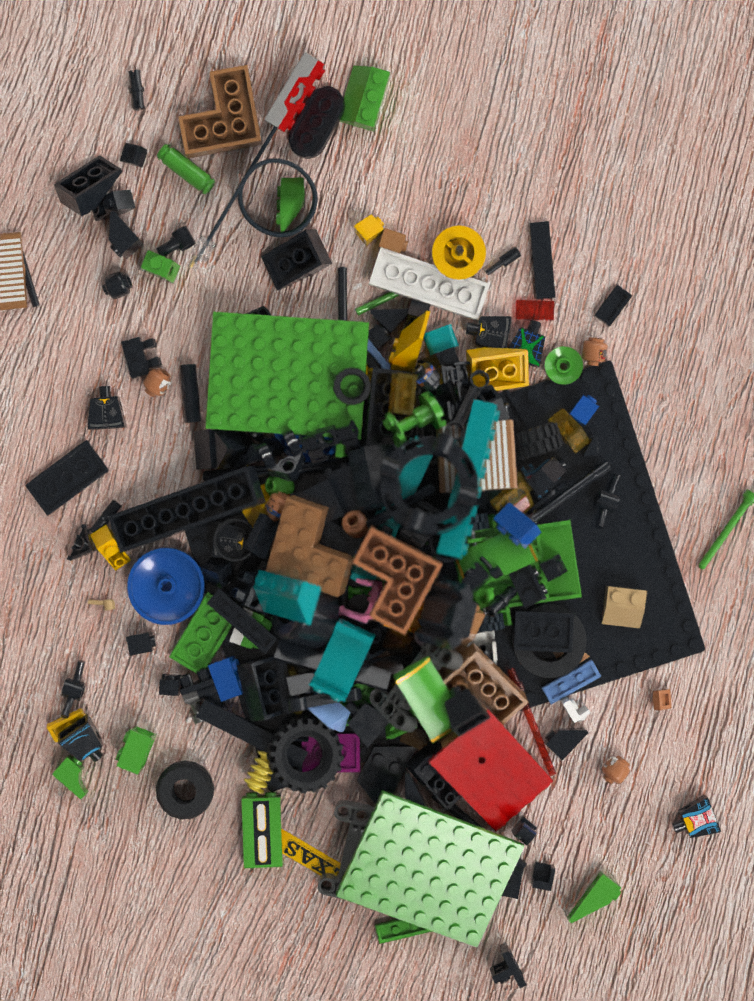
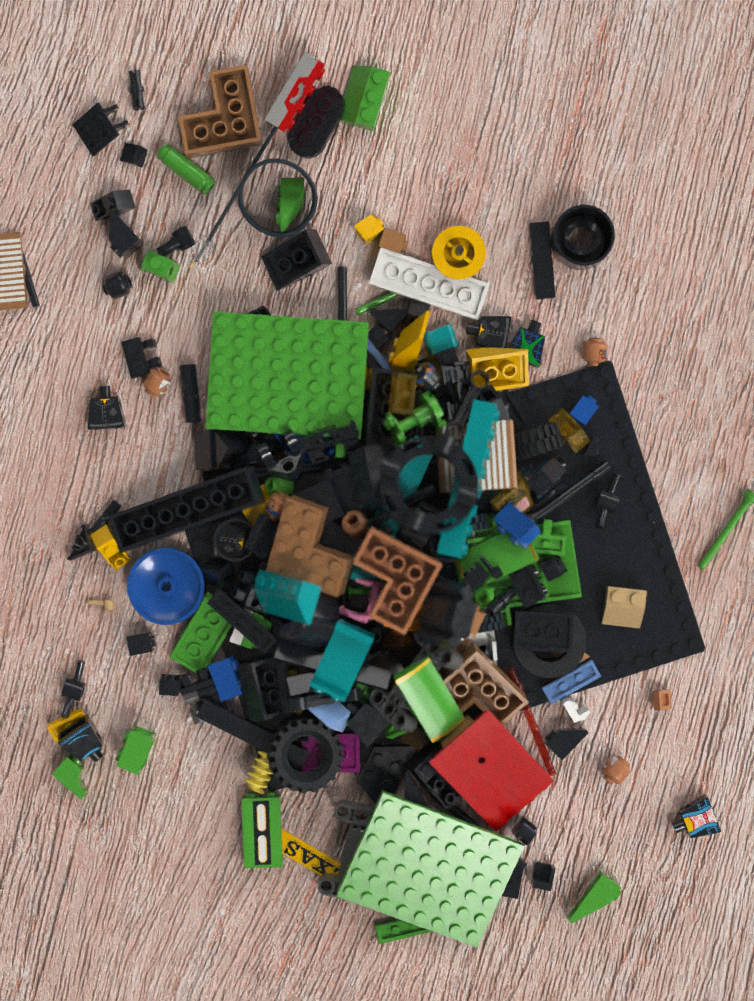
black tile [25,440,110,516] -> none
black slope [54,155,122,217] -> none
black tyre [156,761,214,820] -> none
black tyre [333,368,371,405] -> none
black torso [445,686,491,737] -> none
black axle [485,247,521,275] -> none
black bracket [490,942,527,989] -> none
clear red tile [515,300,554,321] -> none
bright green dish [545,346,583,385] -> none
black tile [594,285,632,327] -> none
none -> black plate [72,103,129,157]
none -> bright green plate [532,519,567,556]
none -> black piece [551,204,615,270]

